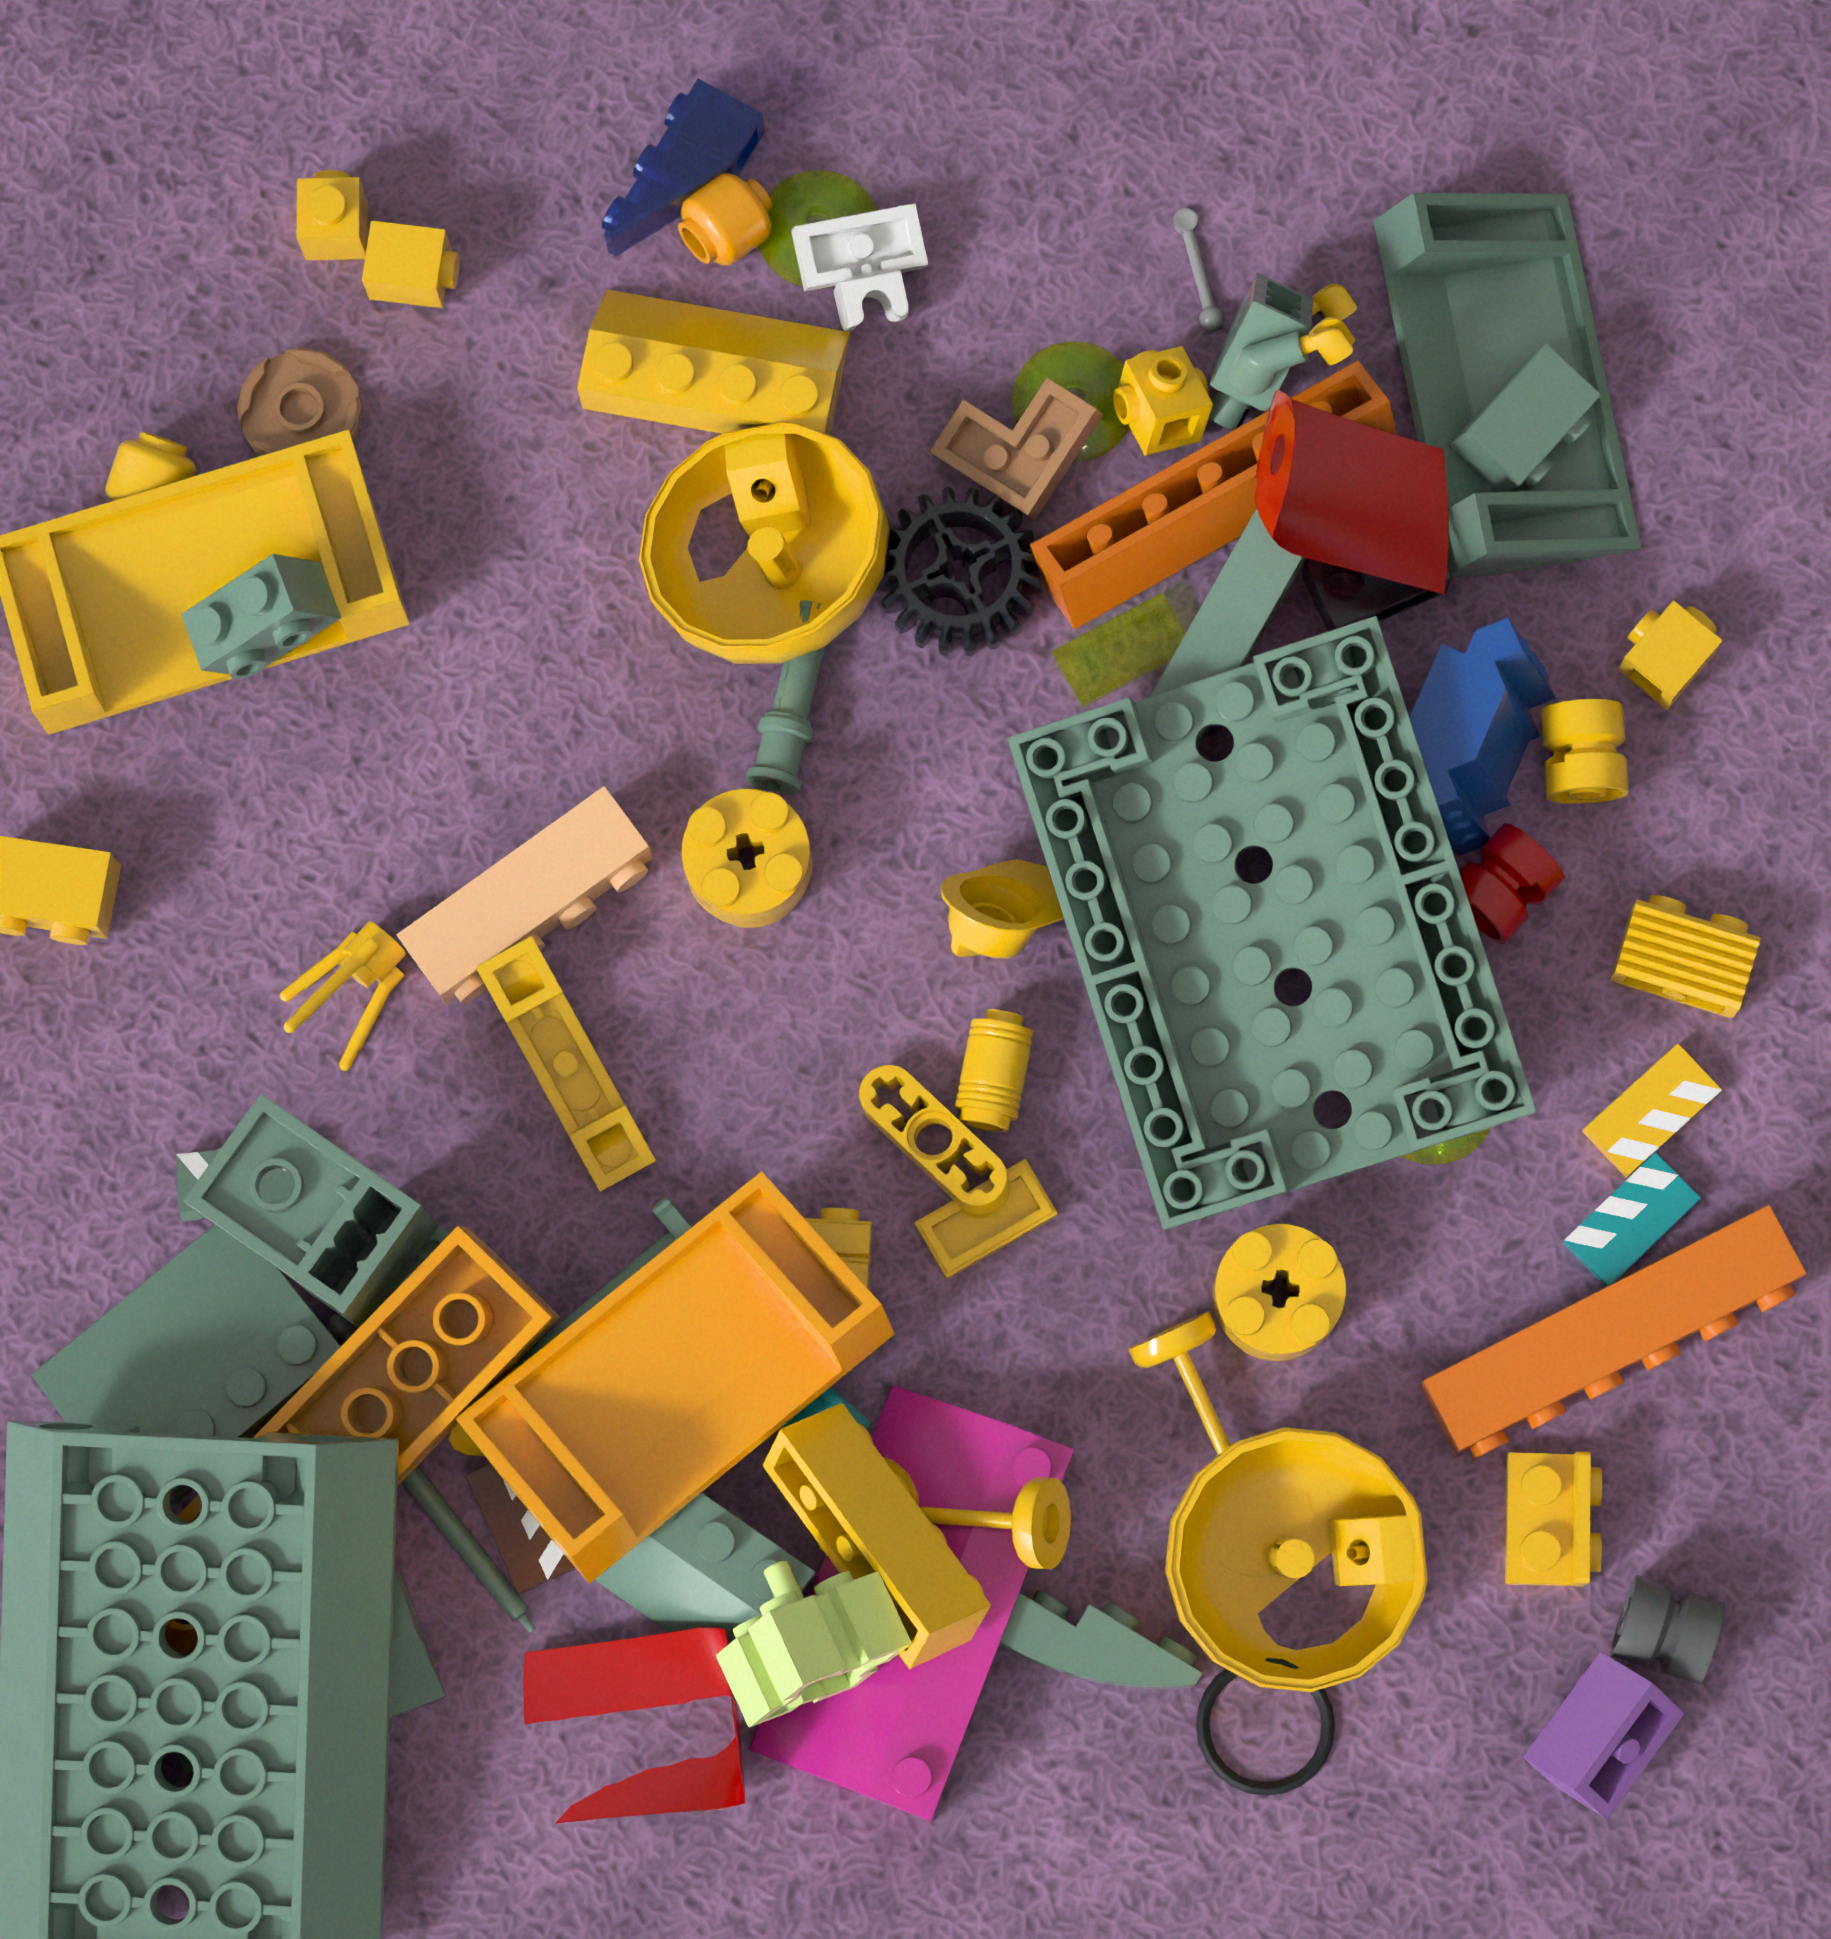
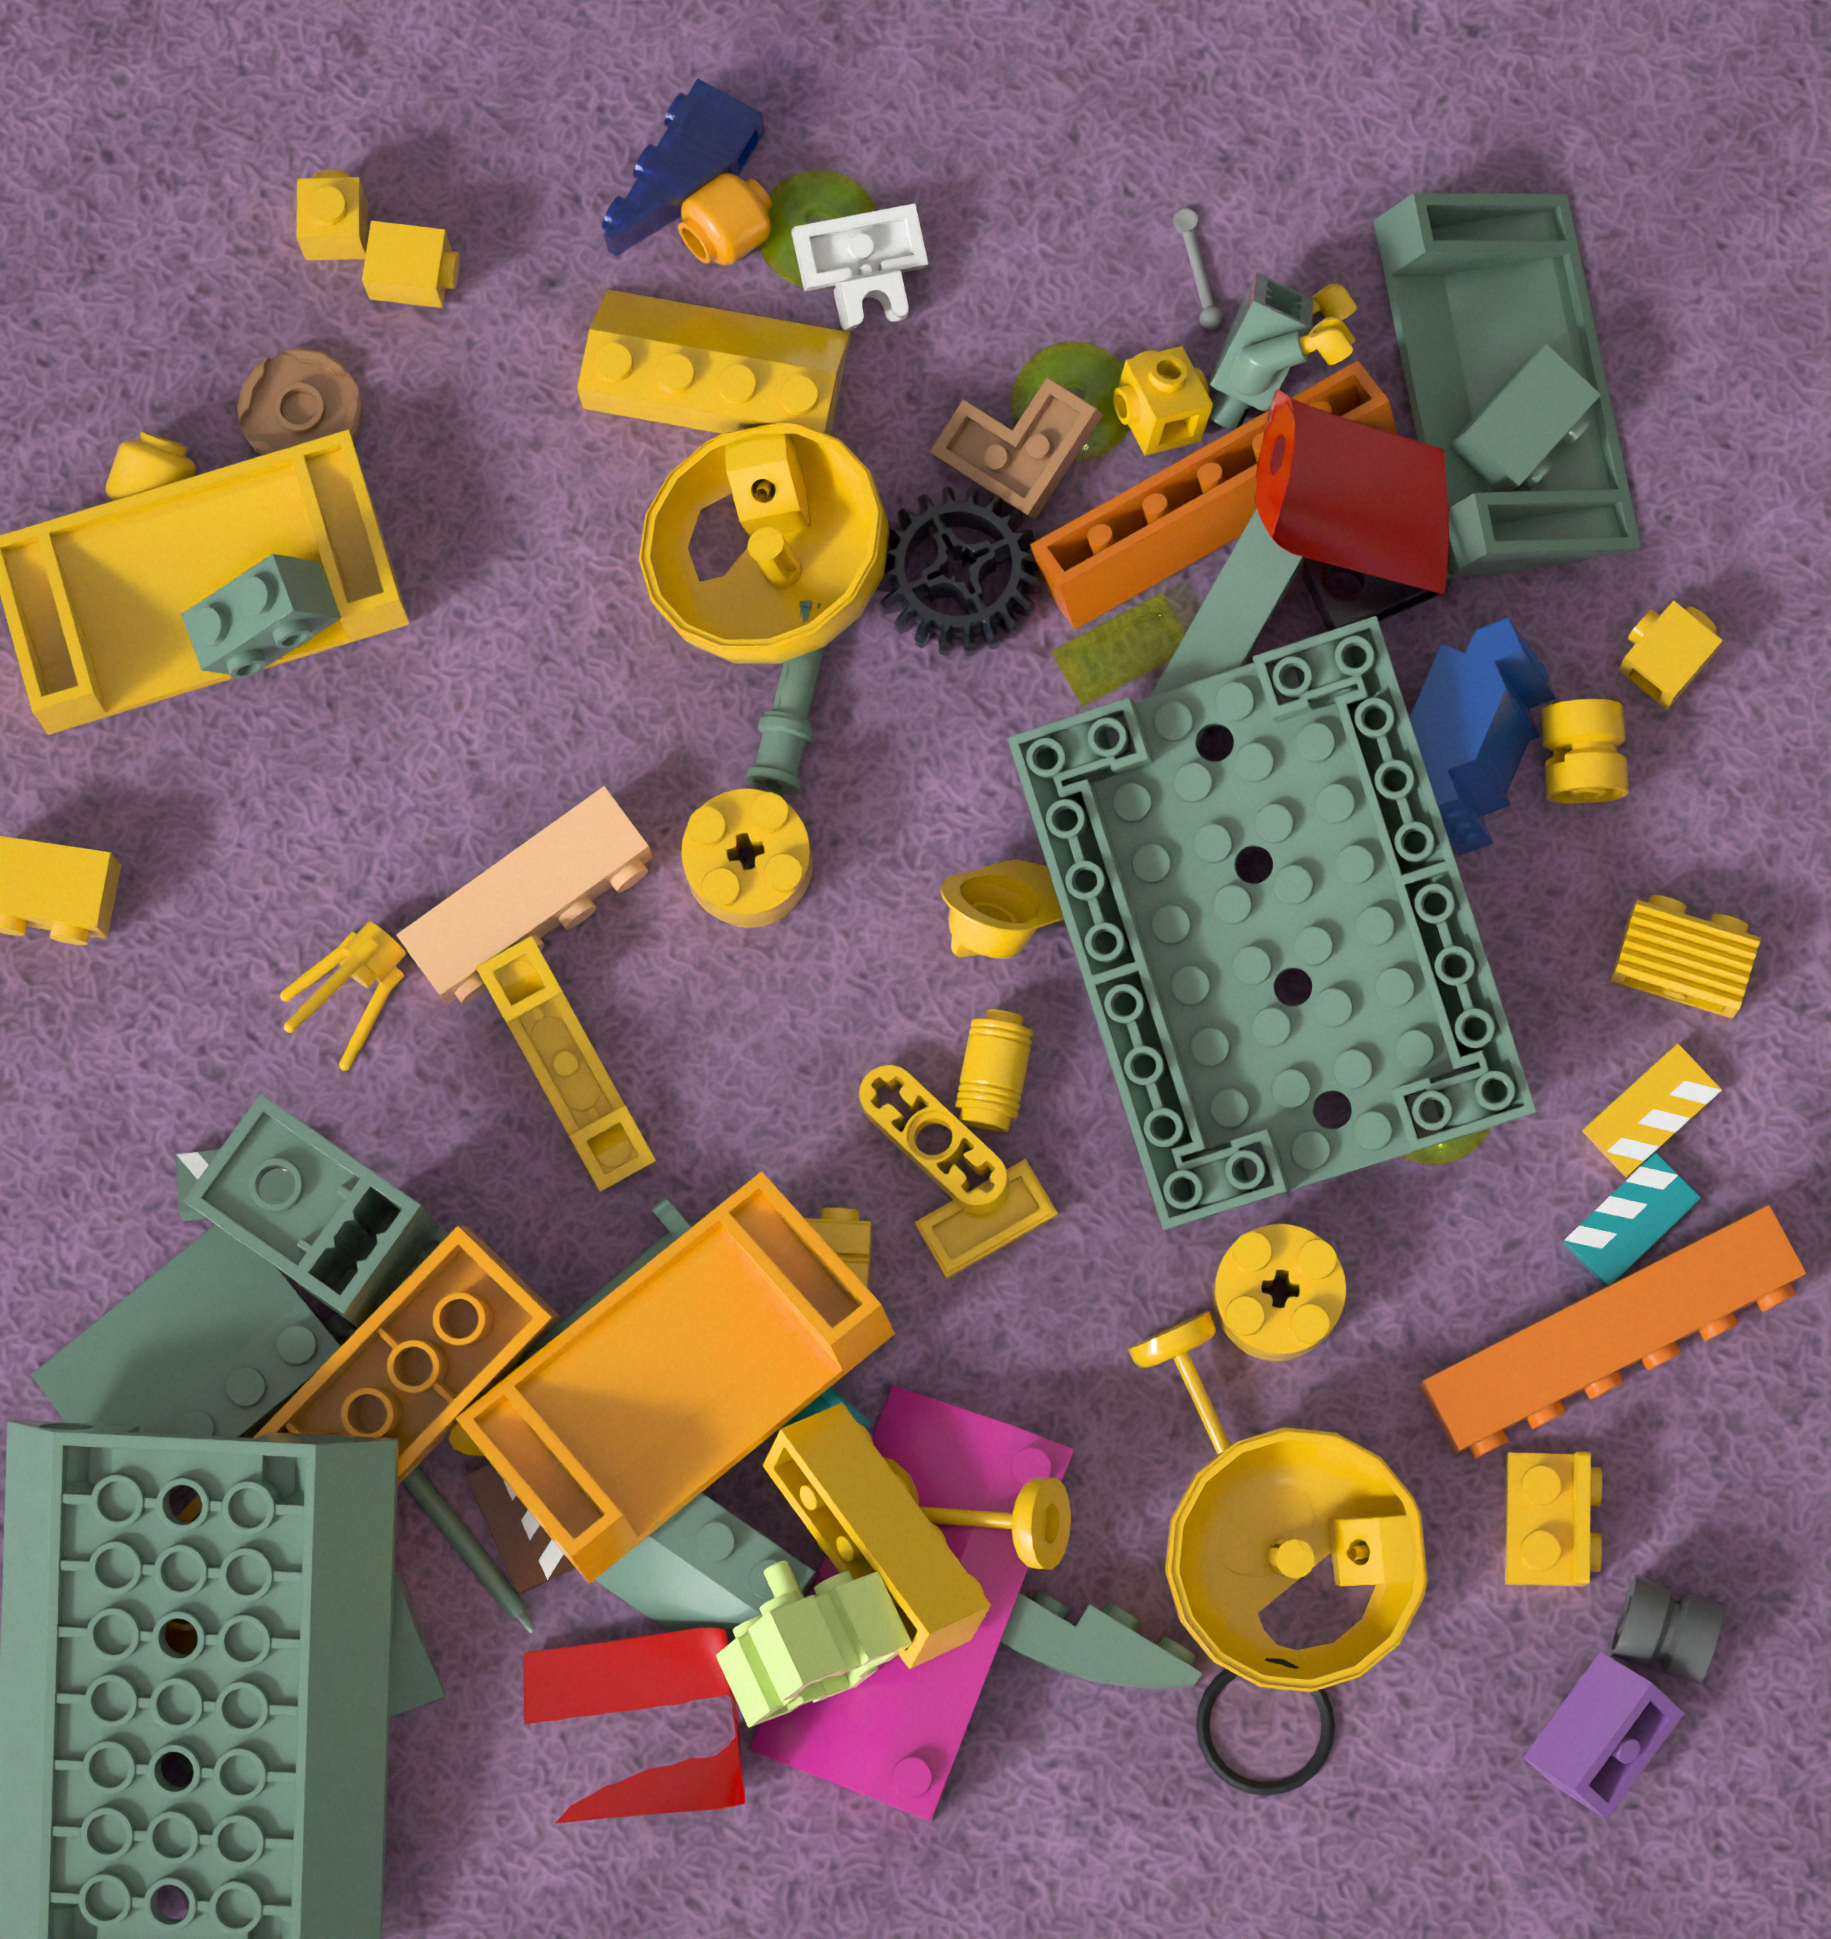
red wheel [1459,823,1565,945] -> none

